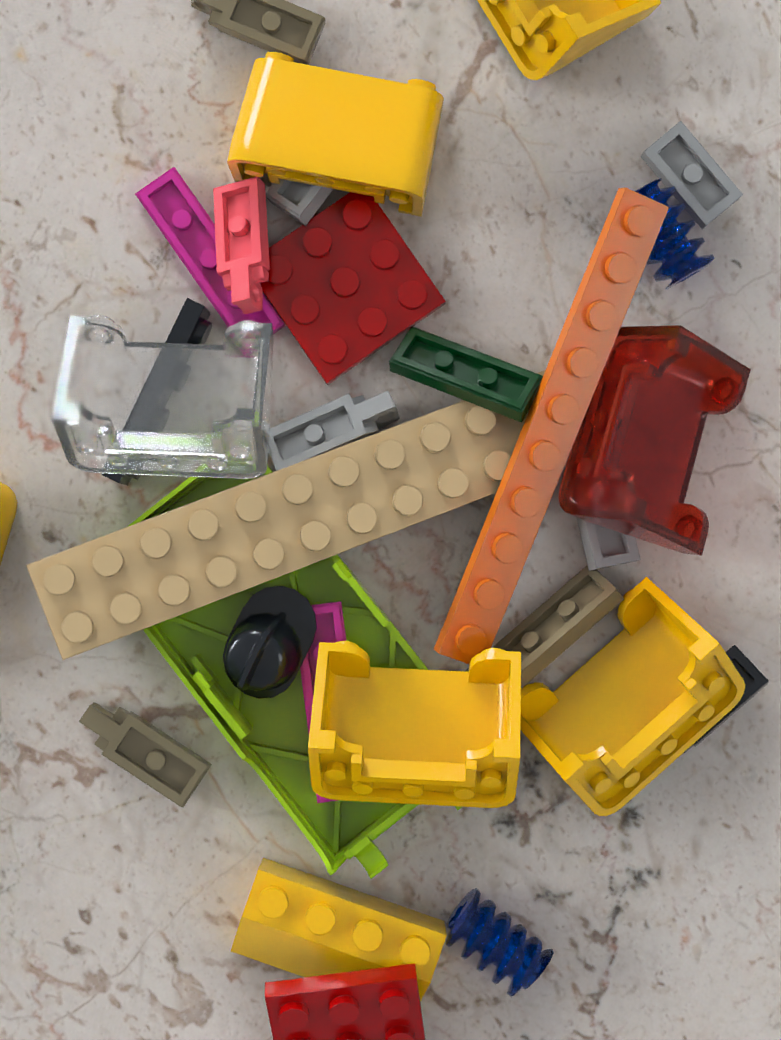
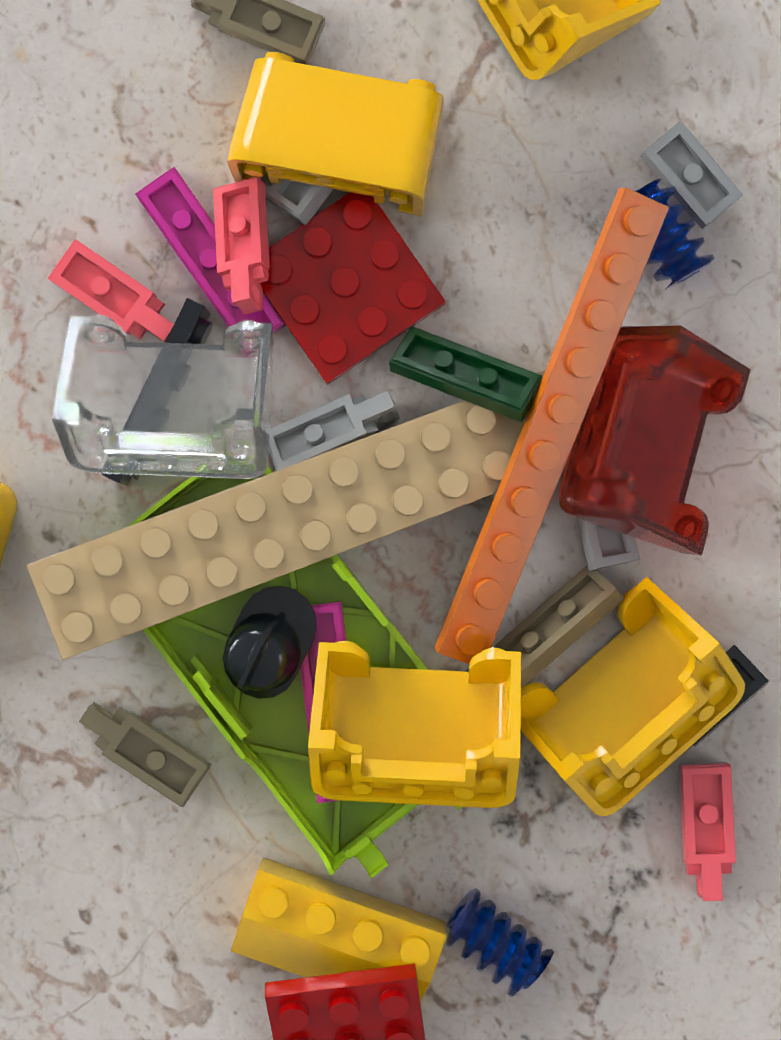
none -> coral hinge [47,239,174,343]
none -> coral hinge [678,762,736,901]

